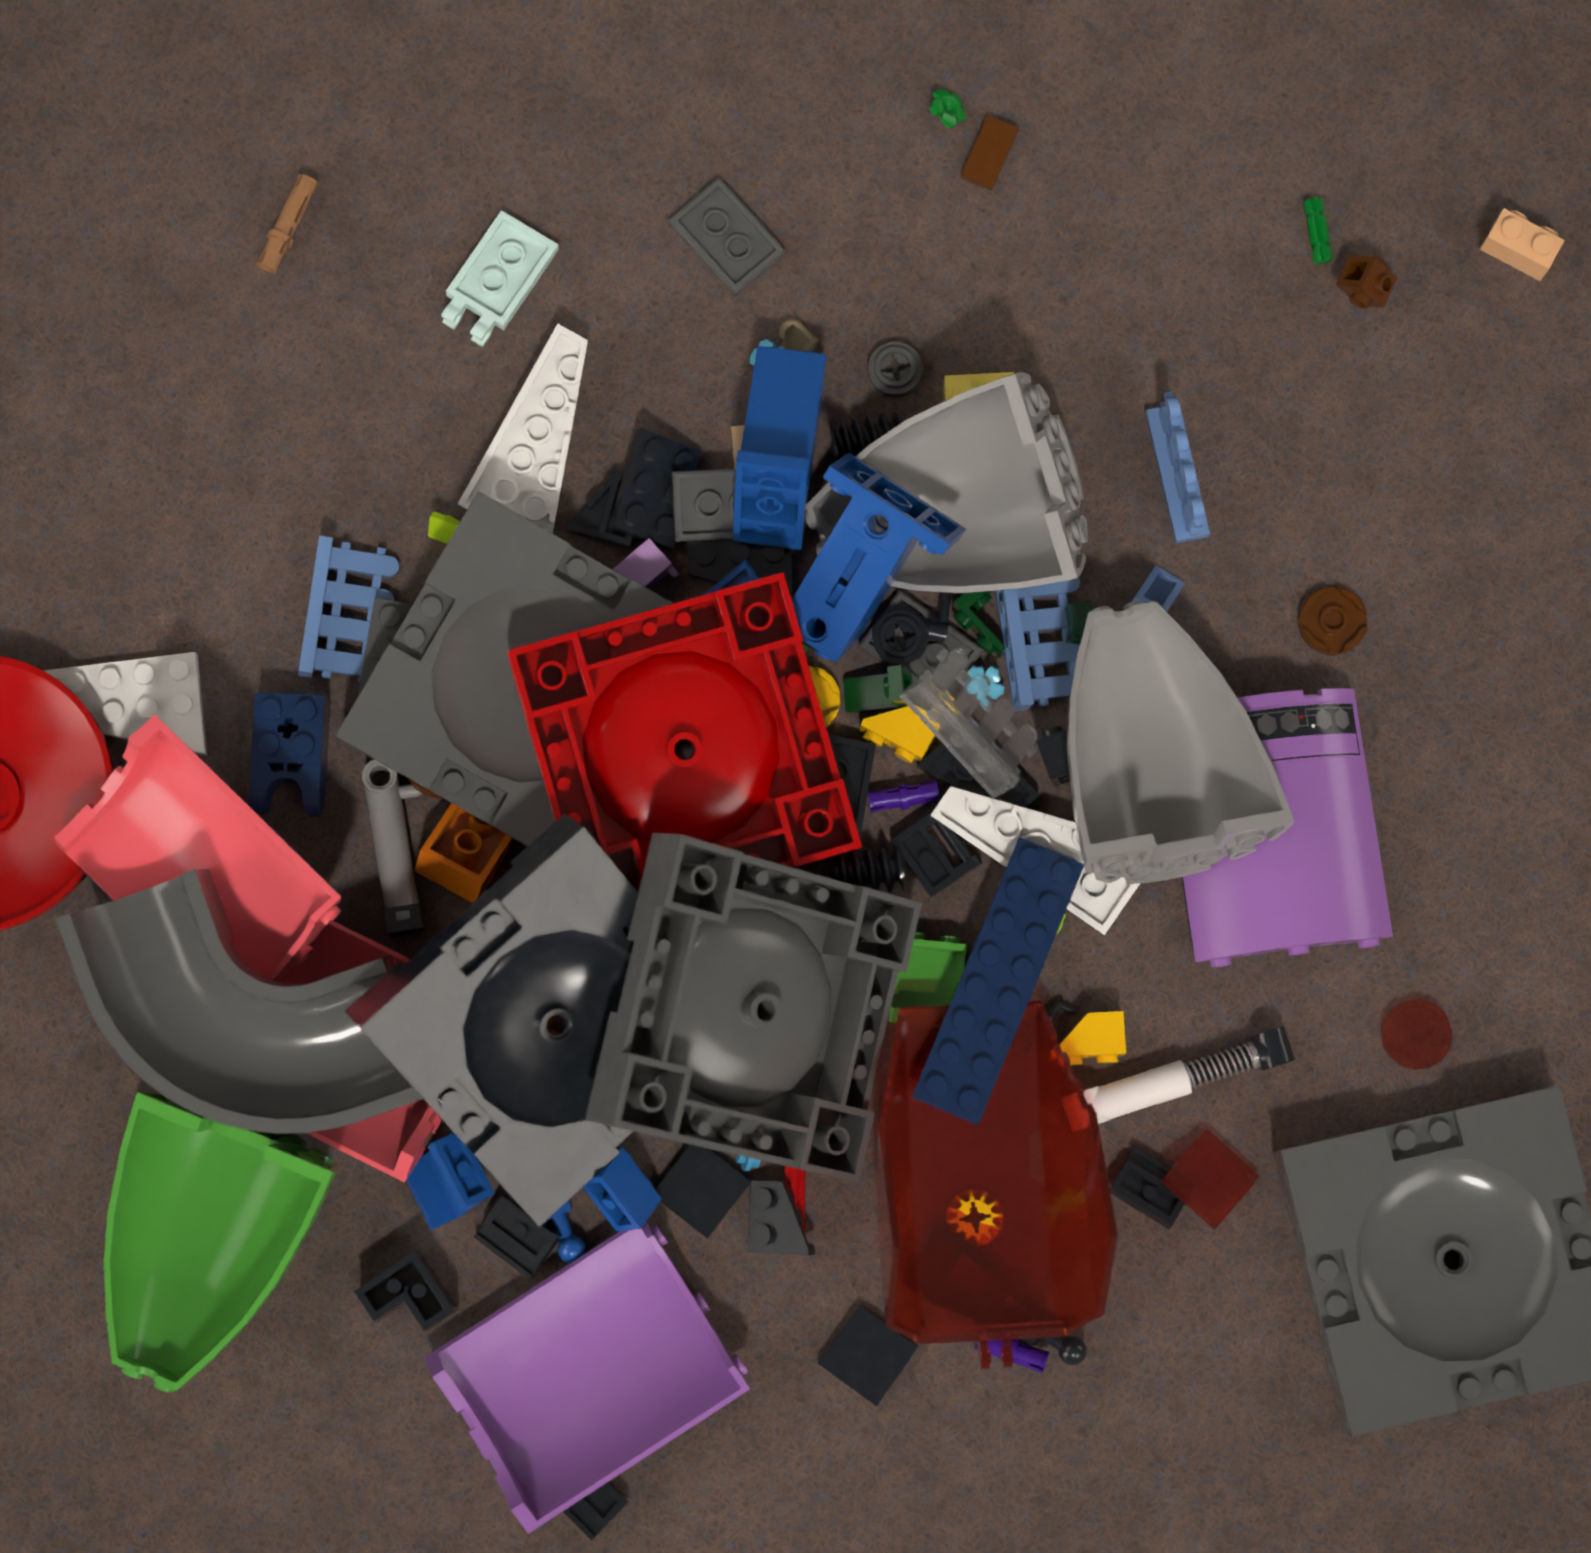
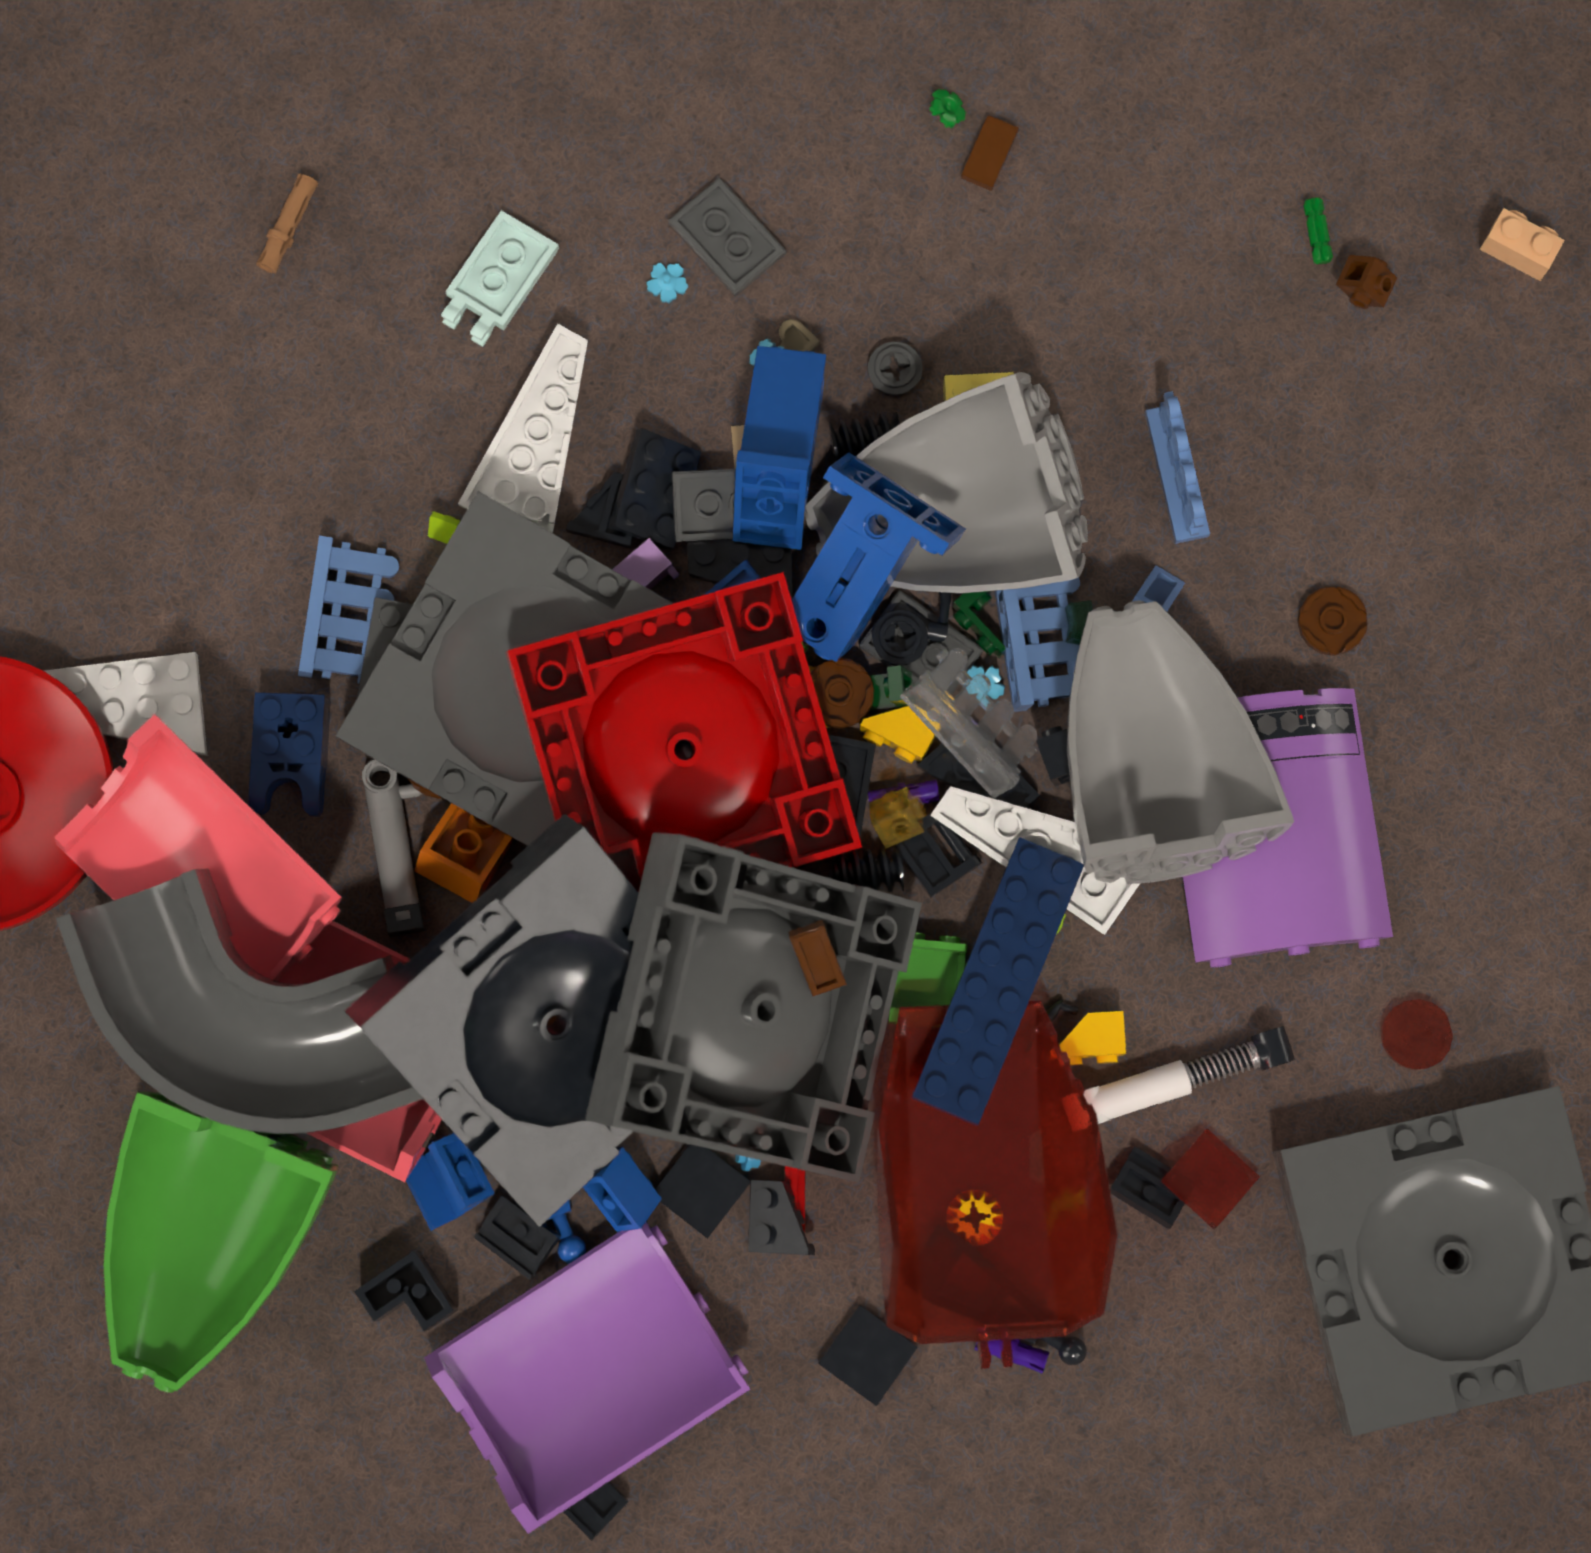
none -> medium azure plant [646,263,688,303]
none -> reddish brown tile [788,920,847,997]
none -> reddish brown tile [811,658,875,728]
none -> clear yellow brick [869,787,926,848]

